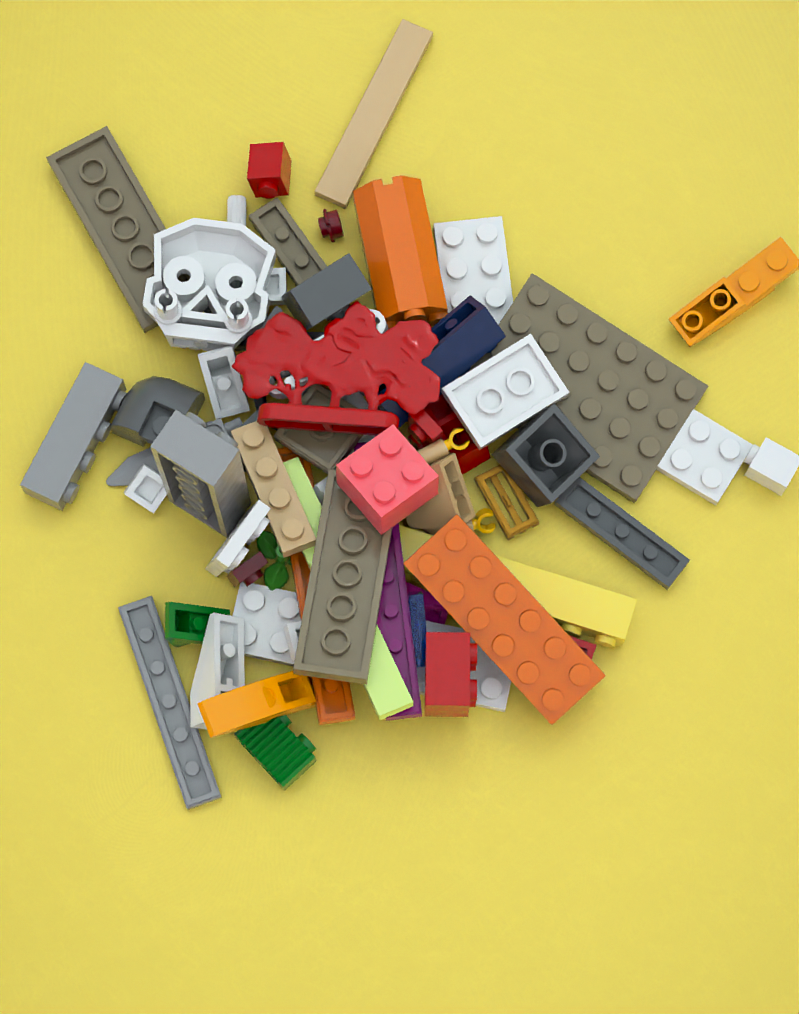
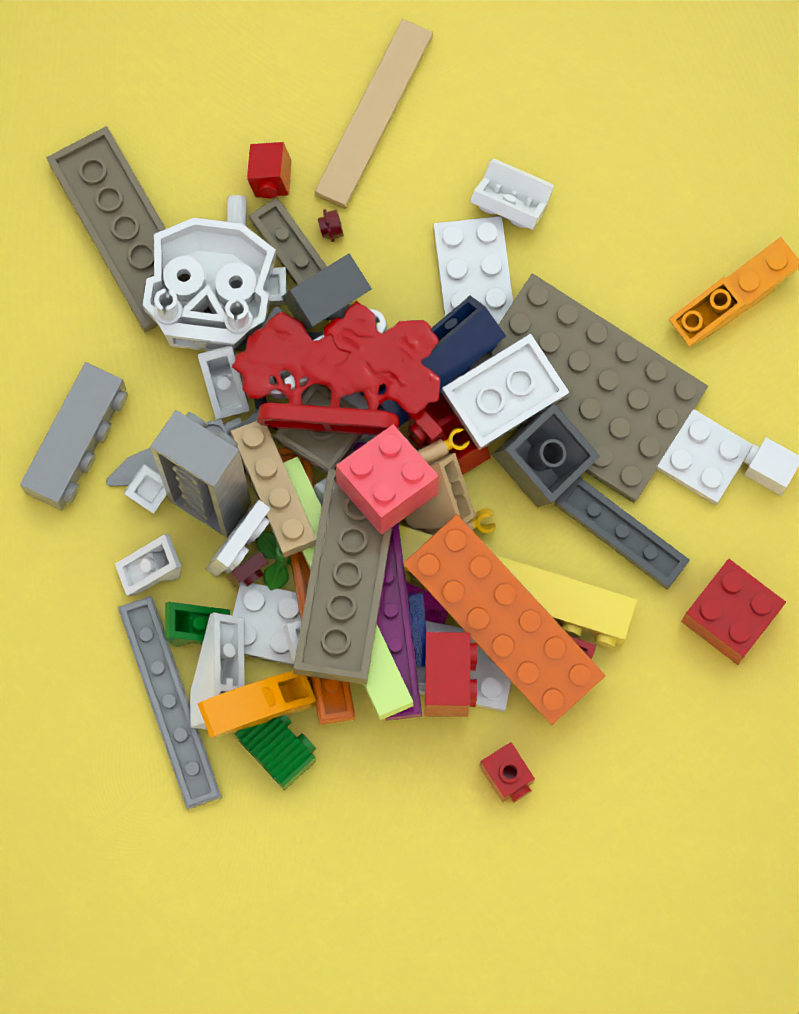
dark grey brick [110,376,205,447] -> none
orange brick [353,175,448,329] -> none
pearl gold tile [474,465,539,540] -> none
none -> white slope [115,534,181,596]
none -> white bracket [470,159,554,230]
none -> red brick [479,742,535,803]
none -> red brick [681,559,786,665]

